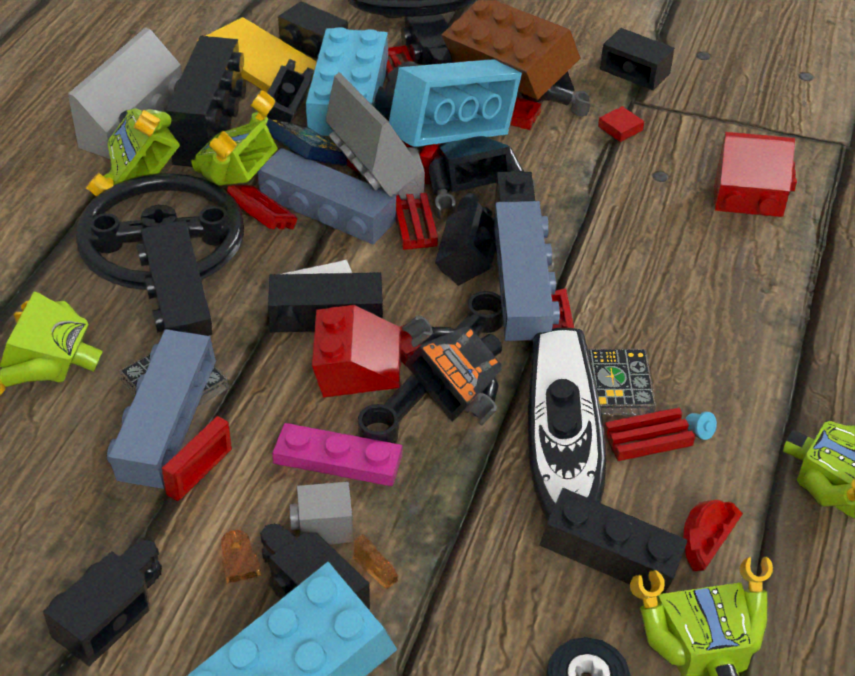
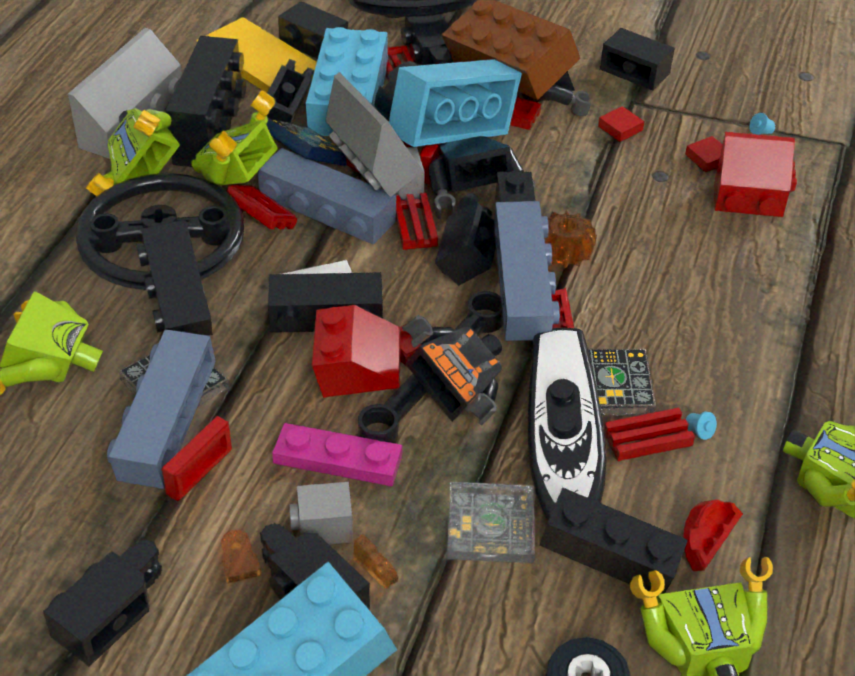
none -> clear tile [447,482,535,564]
none -> clear orange gear [544,210,597,268]
none -> red tile [685,136,723,172]
none -> medium azure piece [749,113,775,135]

